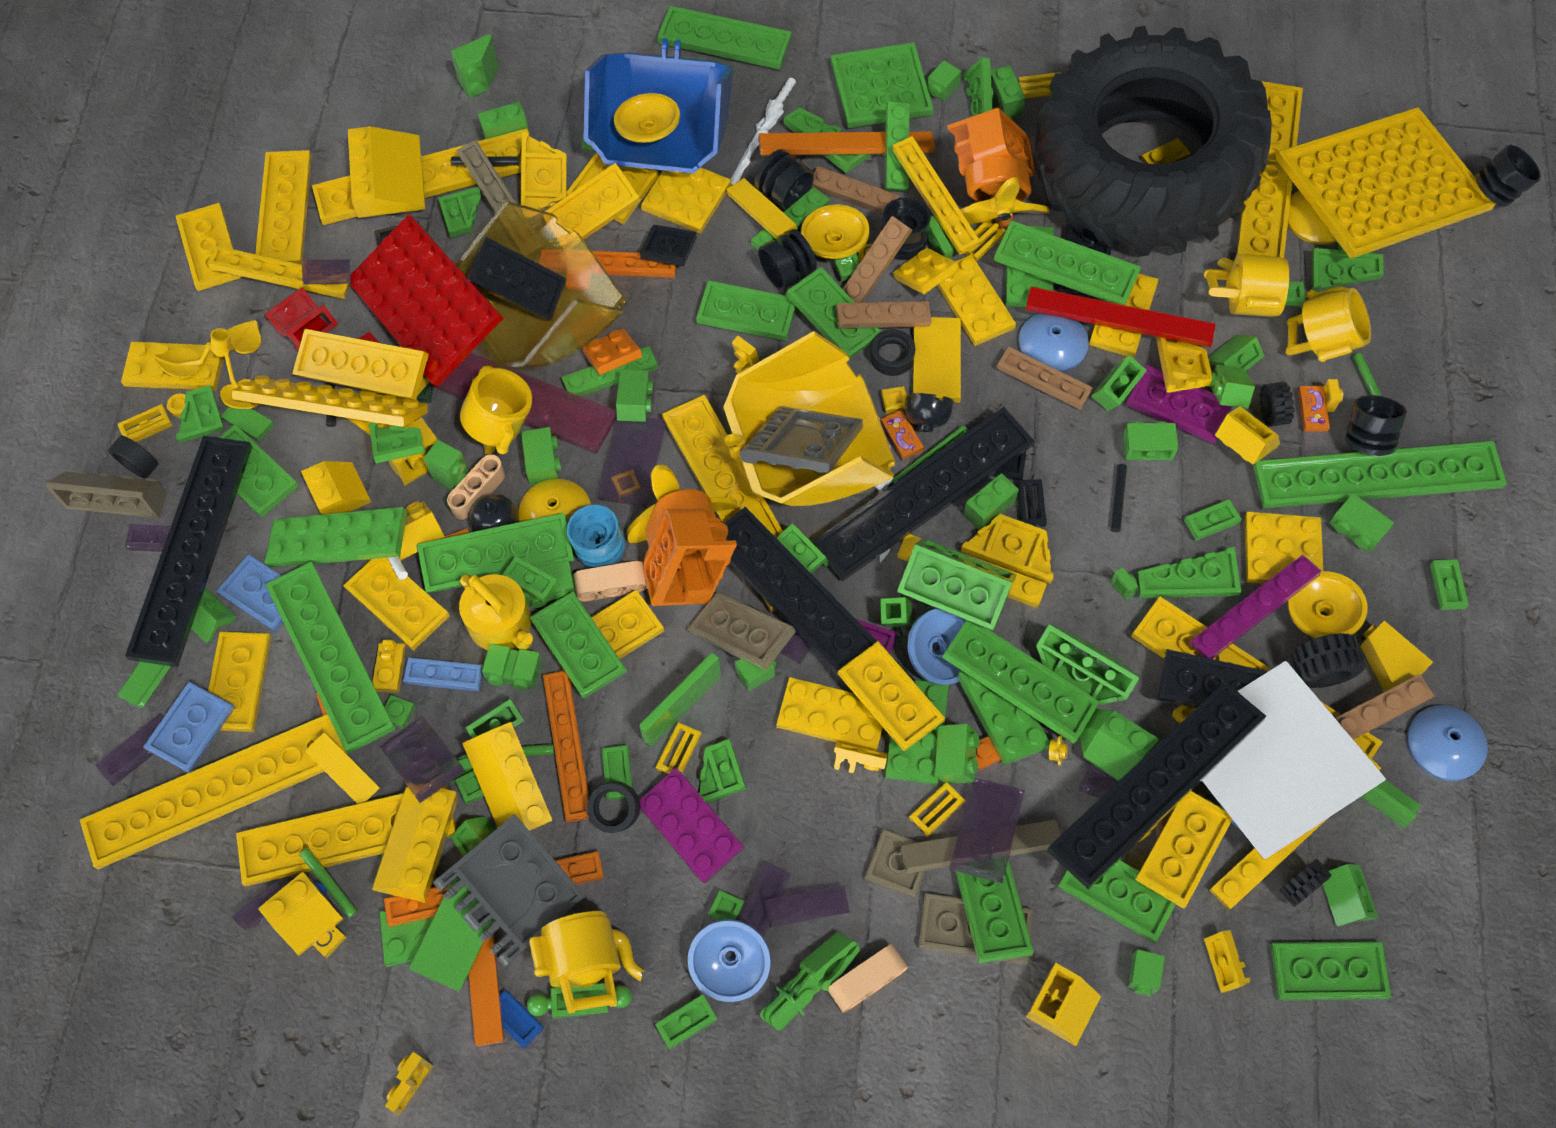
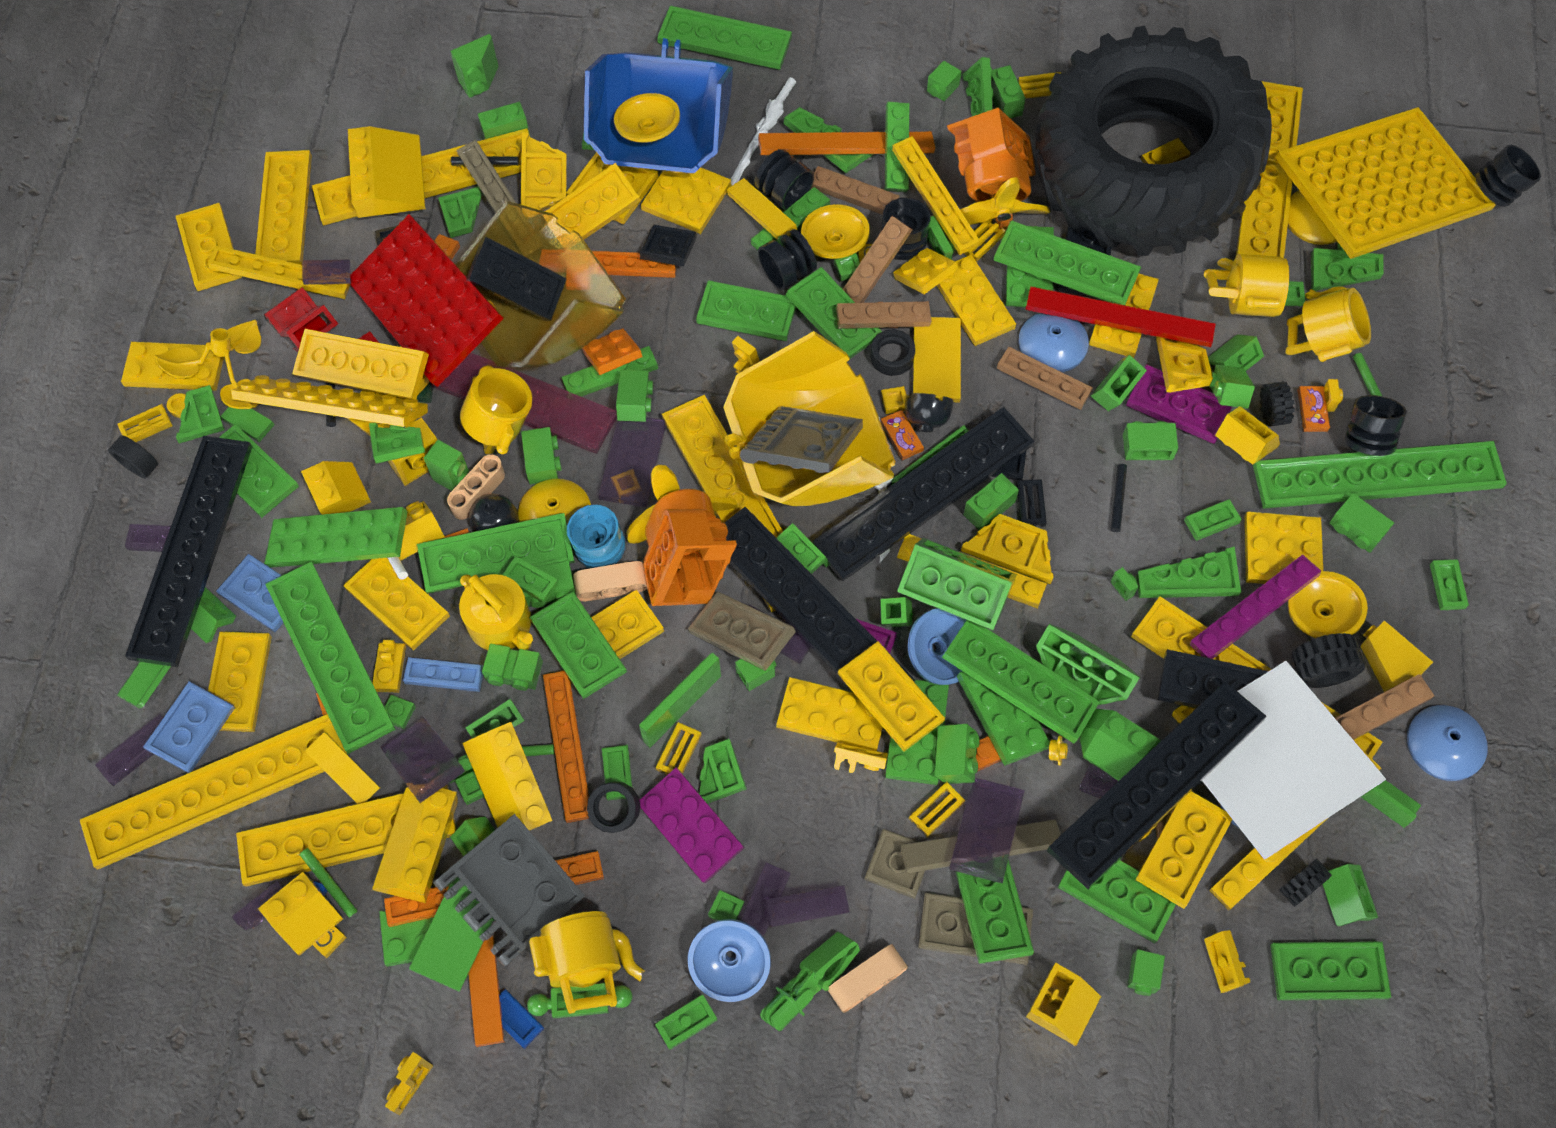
dark tan slope [46,471,167,518] -> none
bright green plate [830,42,933,128] -> none
none -> orange plate [435,234,460,260]

